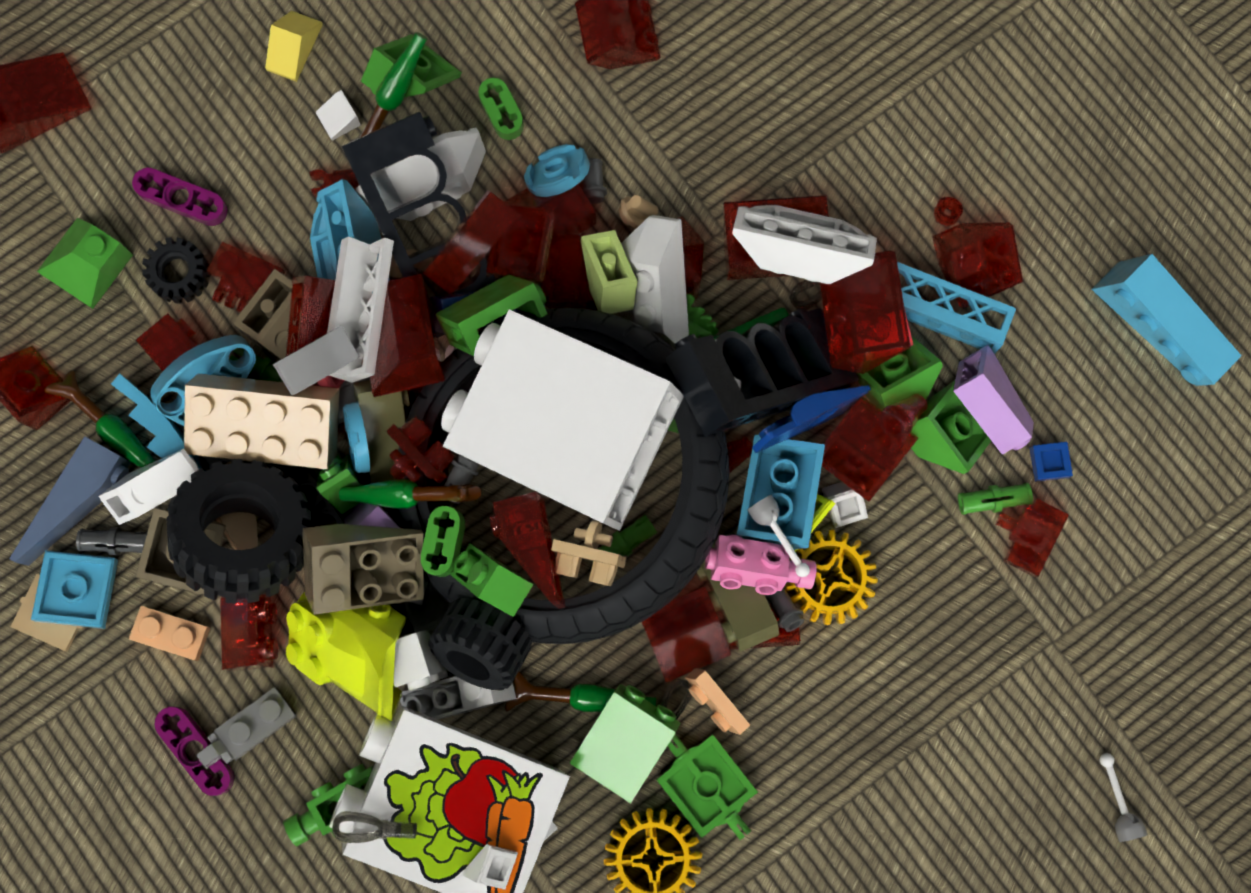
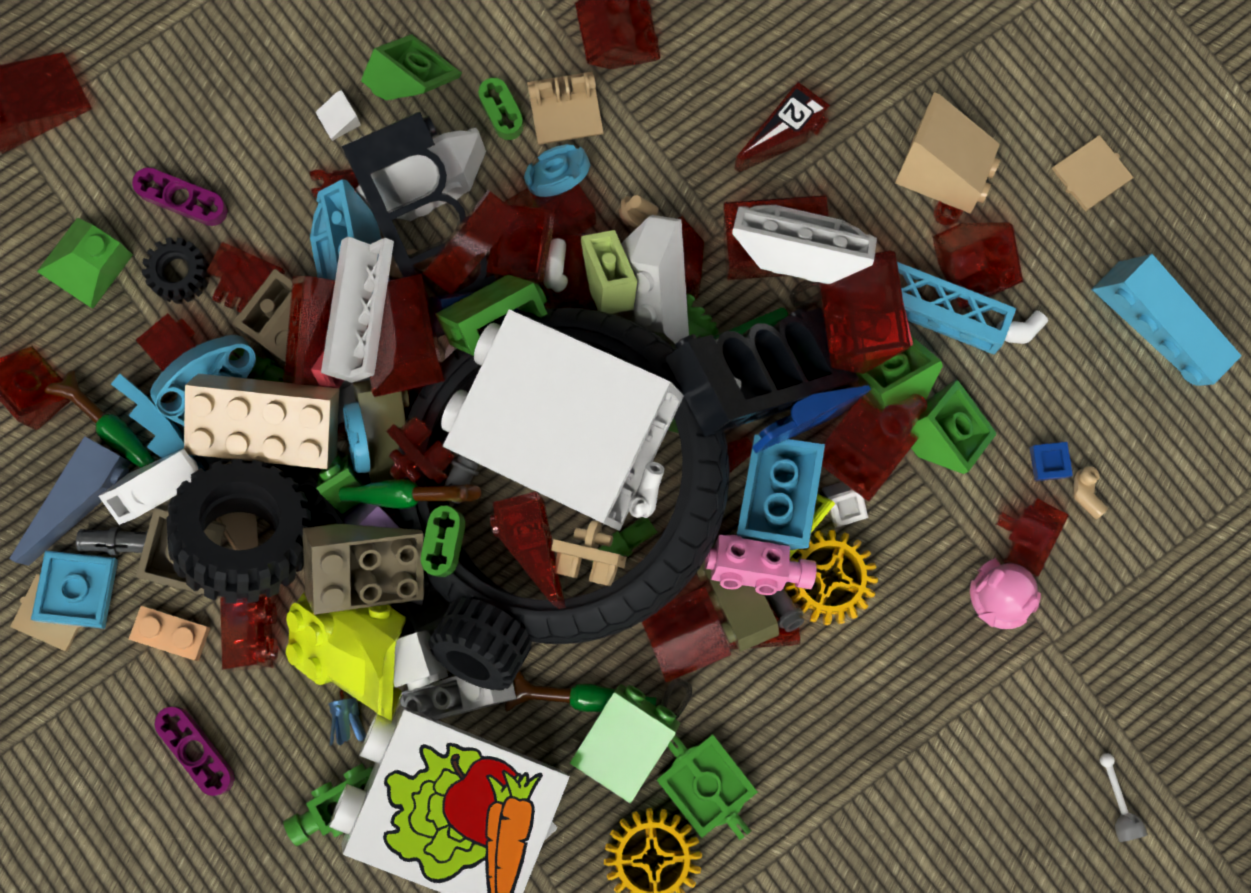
light grey hinge [196,687,296,769] -> none
light yellow slope [265,11,323,82] -> none
light grey slope [273,326,360,396] -> none
clear smoke piece [332,811,417,843] -> none
green piece [350,32,428,142] -> none
bright green slope [451,544,533,617] -> none
white slope [463,844,518,889] -> none
dark grey pin [580,158,607,204] -> none
light nougat plate [685,668,750,735] -> none
hinge [747,494,810,577] -> none
lavender slope [953,345,1034,454] -> none
bright green pin [958,483,1033,515] -> none
none -> flat silver piece [329,690,366,746]
none -> tan hinge [527,72,604,145]
none -> white arm [543,238,568,292]
none -> white arm [628,462,664,518]
none -> clear red slope [734,82,830,173]
none -> tan slope [895,92,1000,214]
none -> bright pink helmet [970,558,1041,629]
none -> white arm [996,310,1048,344]
none -> tan piece [1052,135,1134,212]
none -> tan arm [1073,466,1109,520]

